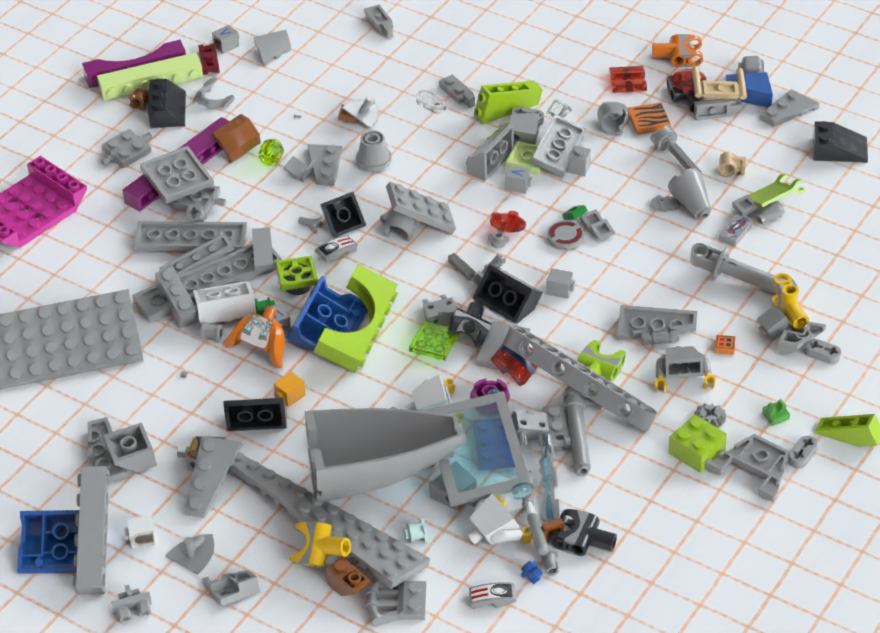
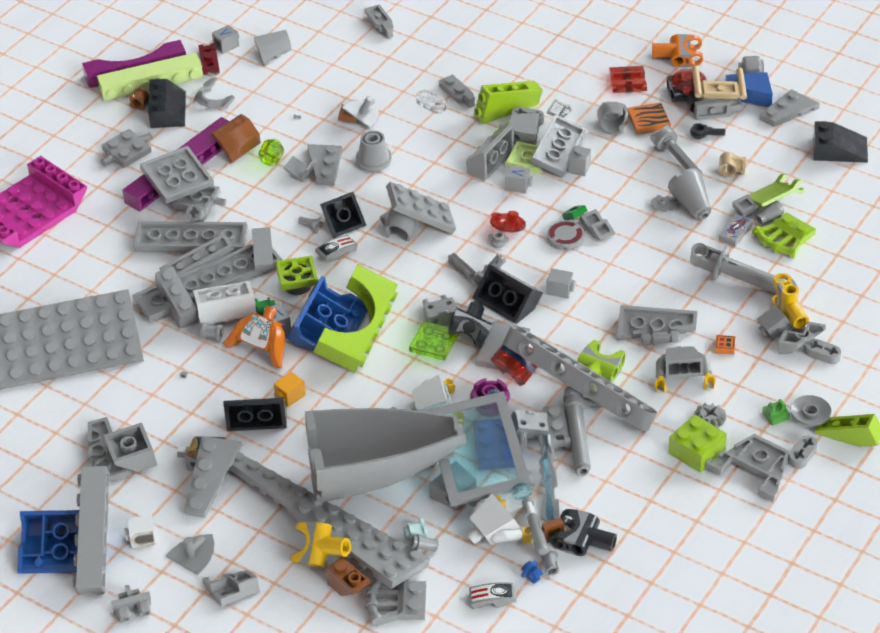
none -> light grey pin [410,534,439,552]
none -> black plate [690,123,726,139]
none -> lime plate [752,212,816,258]
none -> light grey dish [791,395,831,426]

